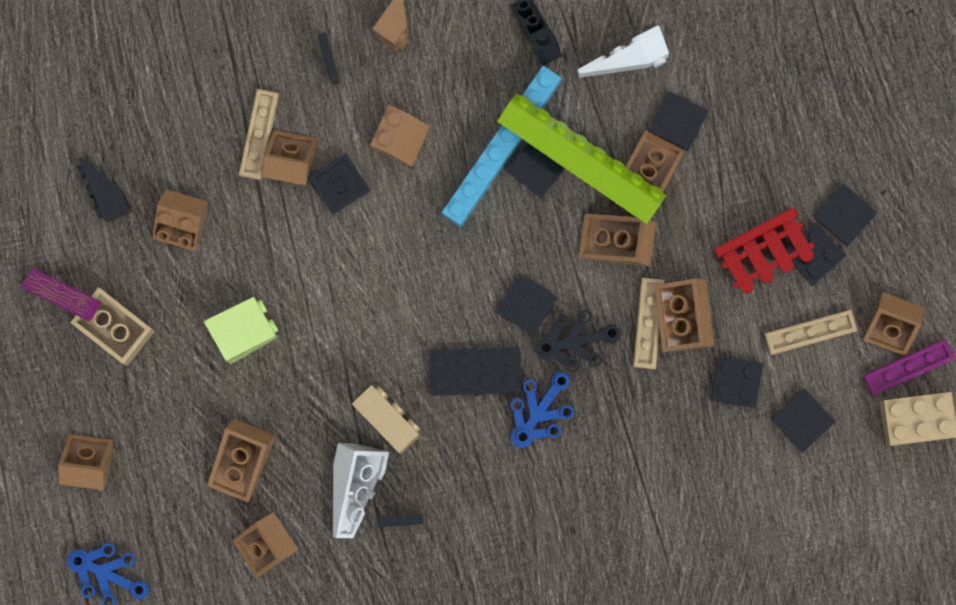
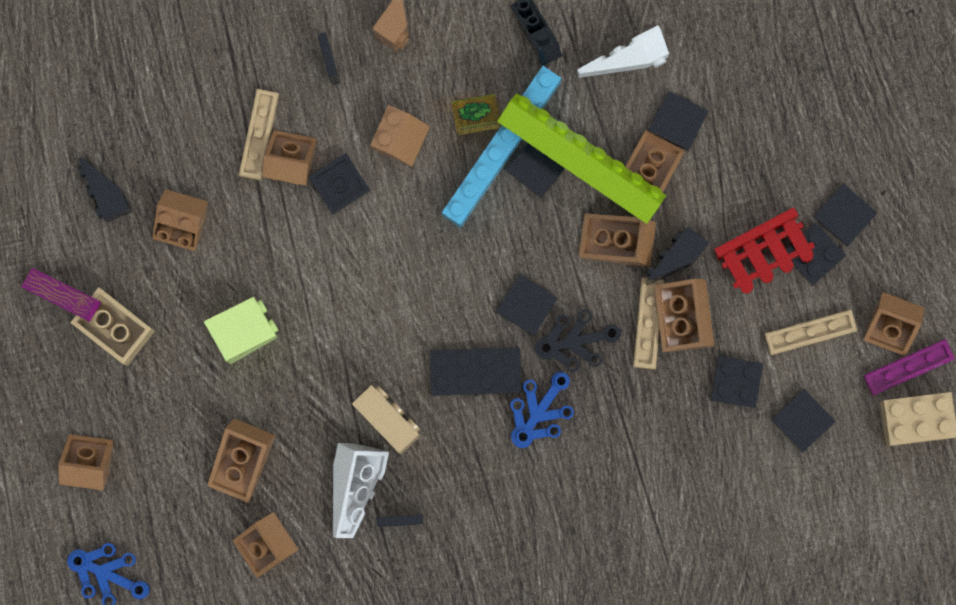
none -> clear yellow tile [451,93,501,135]
none -> black slope [645,227,709,286]

